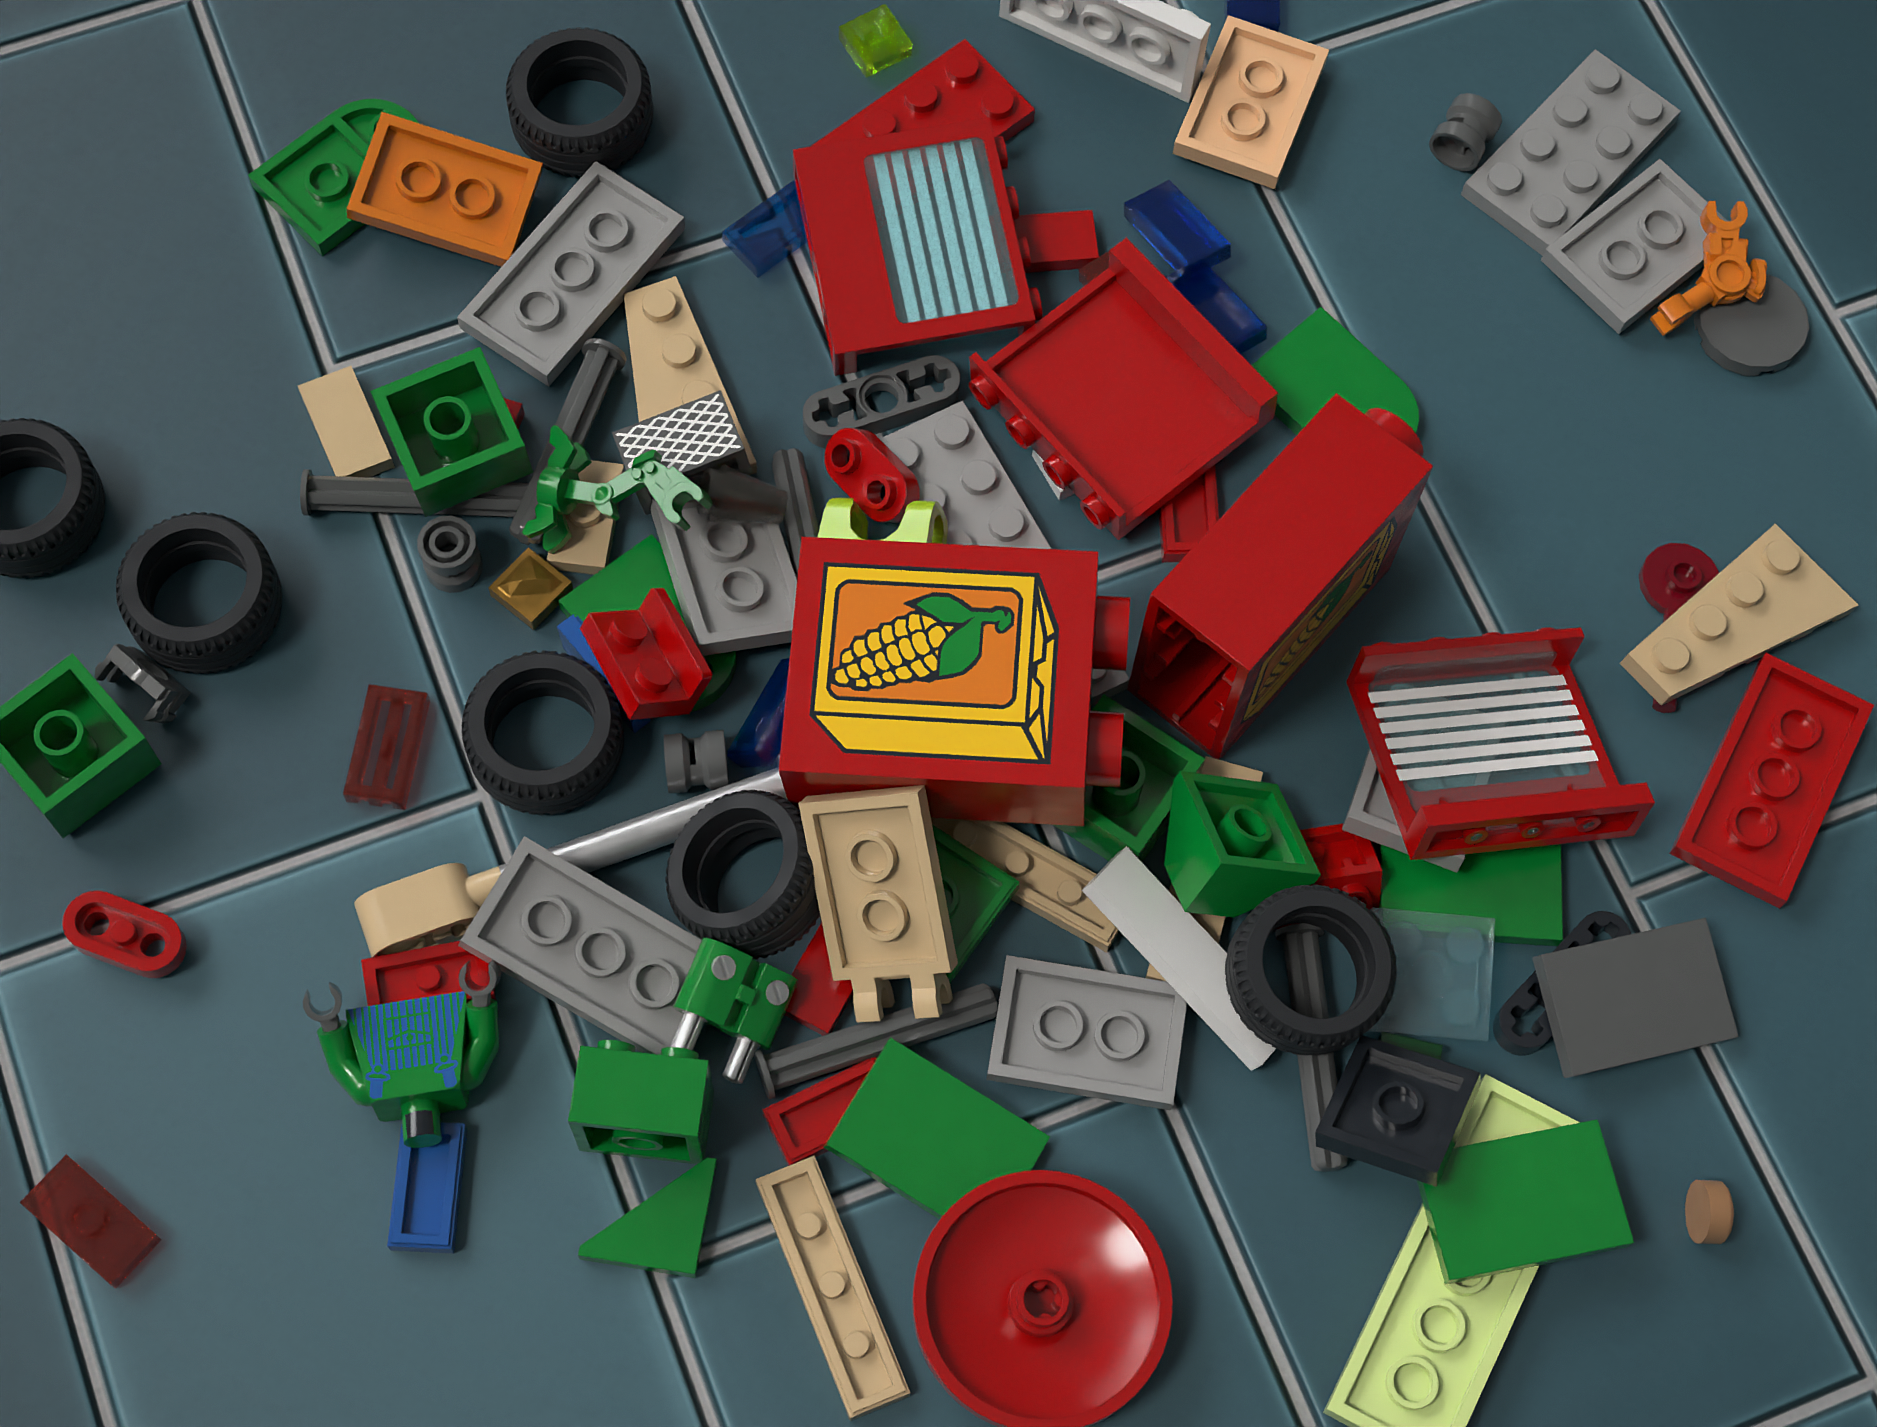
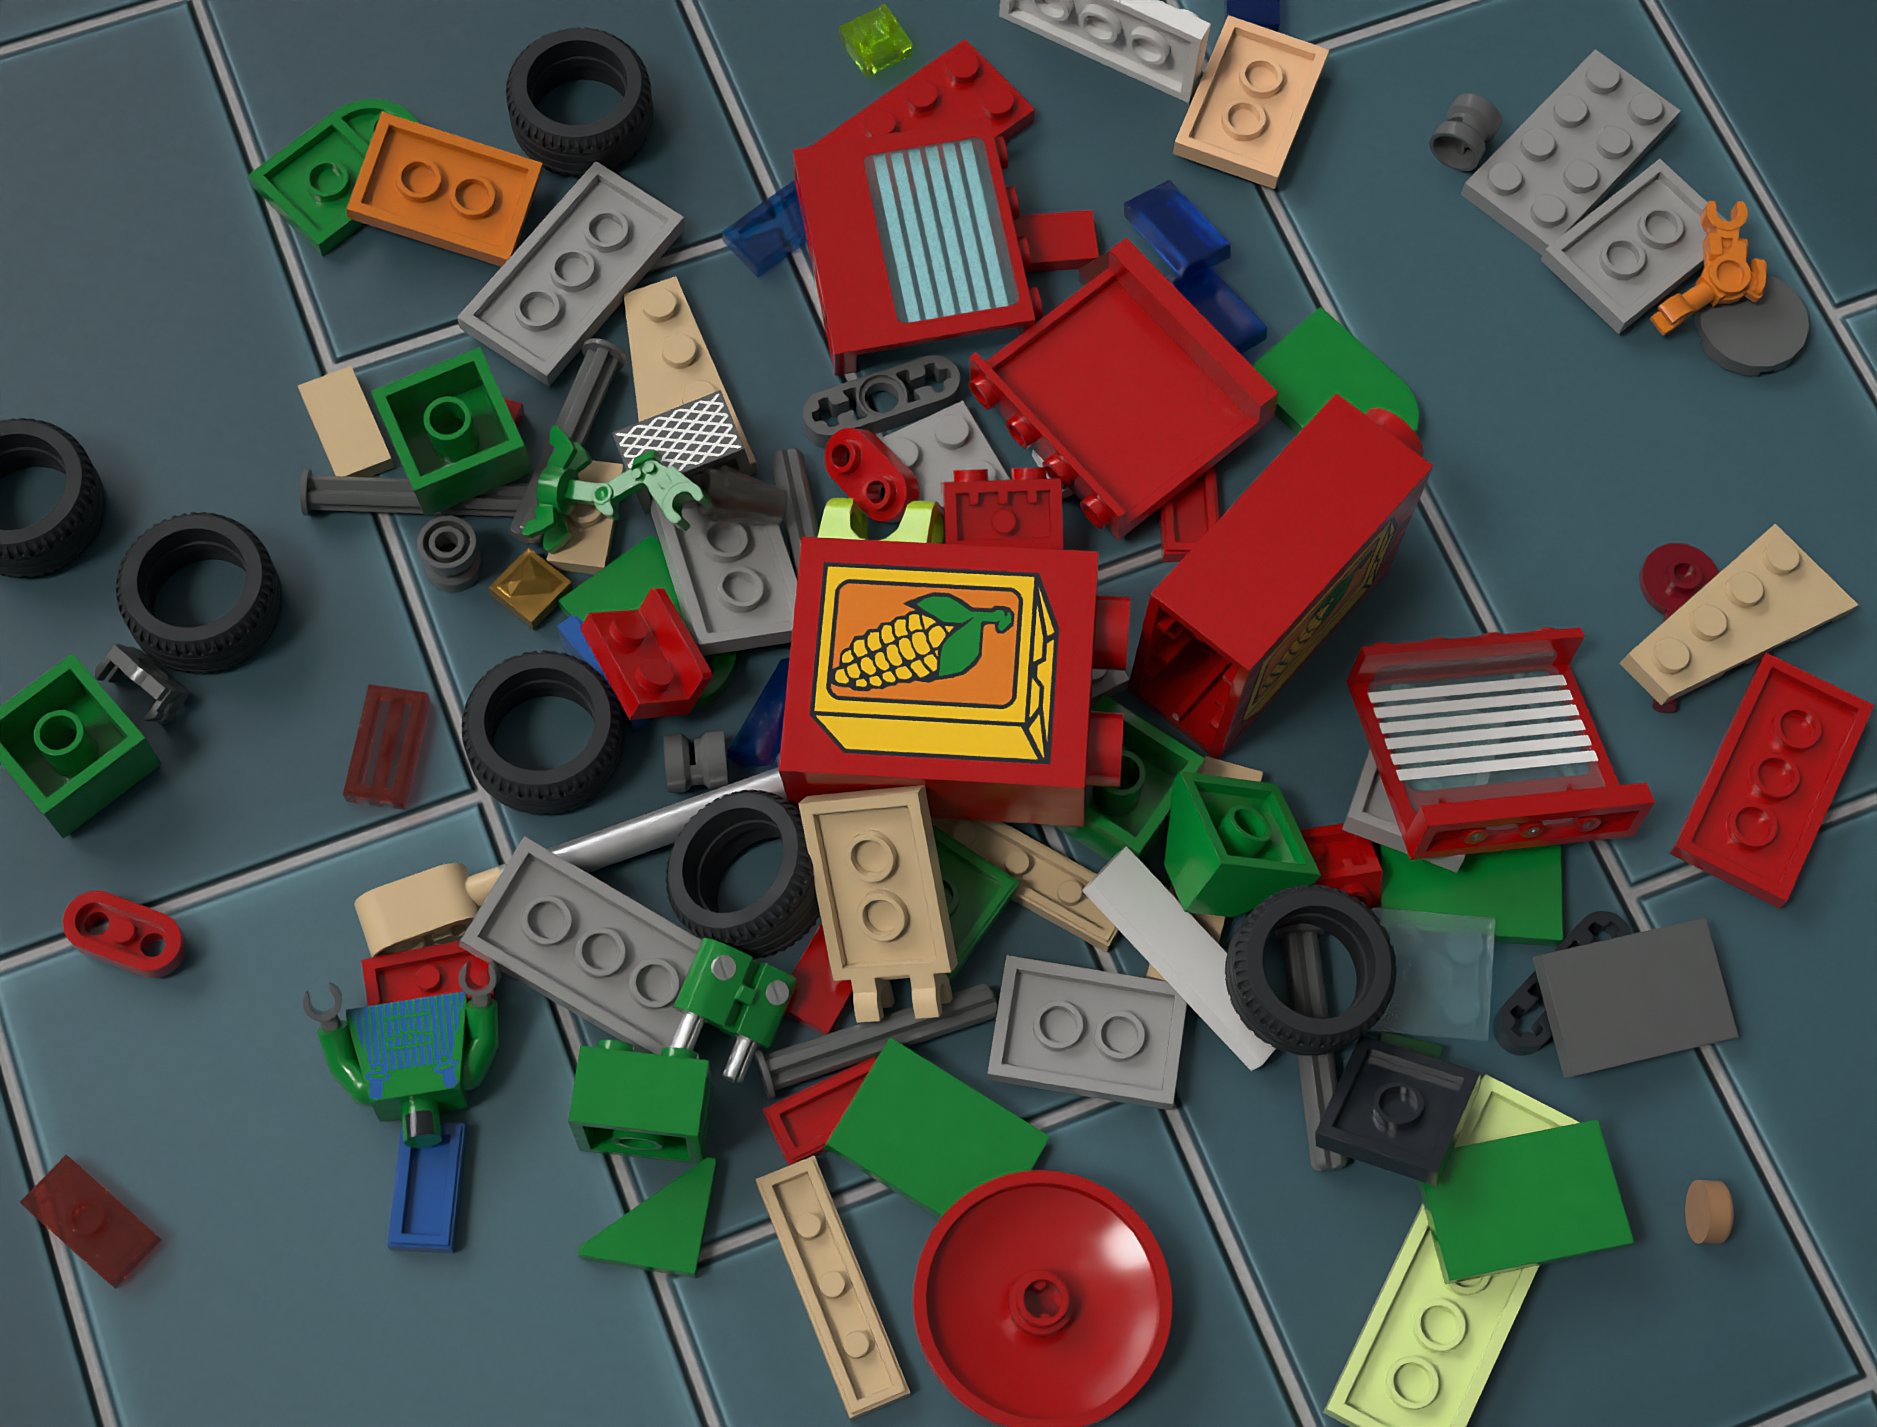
none -> red bracket [940,467,1063,549]

